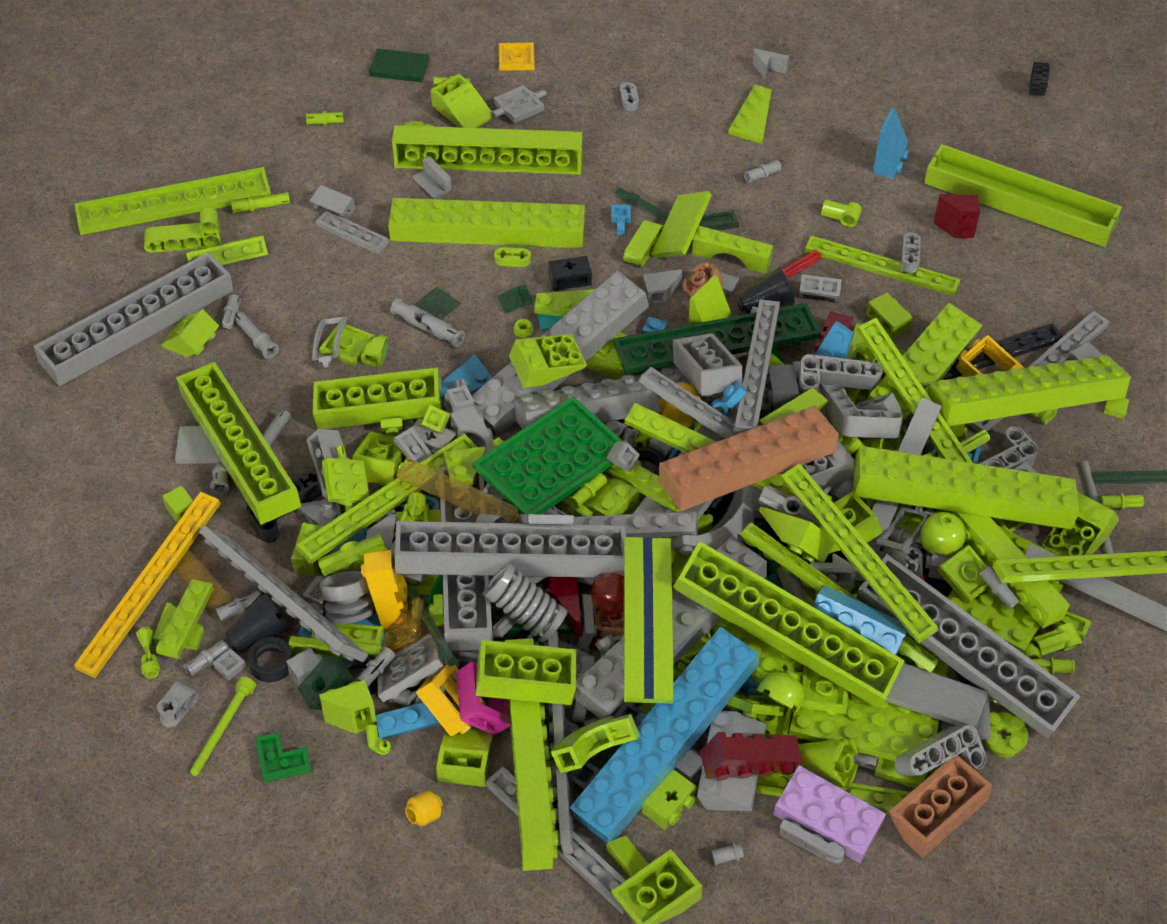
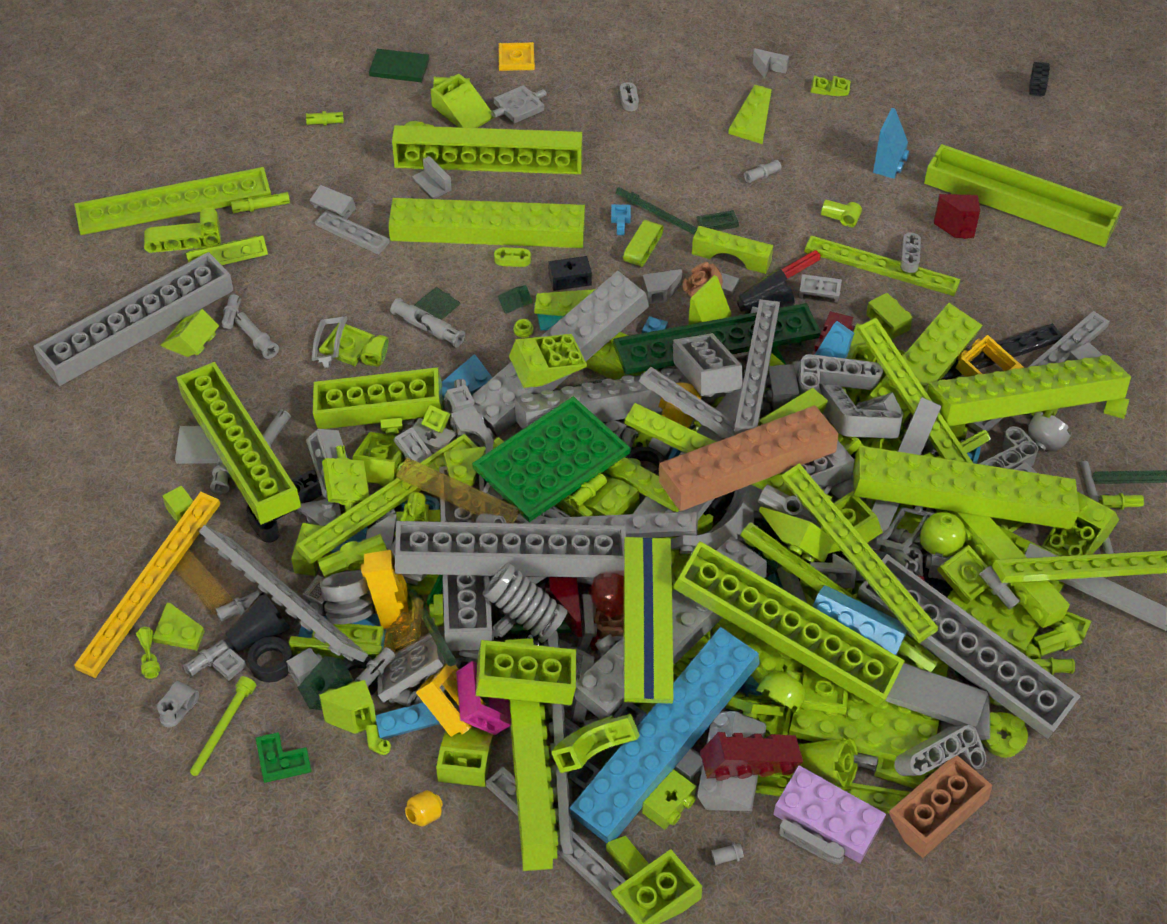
lime plate [156,579,214,659] -> none
light grey tile [519,514,574,524] -> none
light grey slope [607,441,640,472] -> none
lime tile [651,191,712,258] -> none
dark azure plate [711,380,746,415] -> none
none -> lime slope [810,75,851,96]
none -> light grey cylinder [1028,412,1072,452]

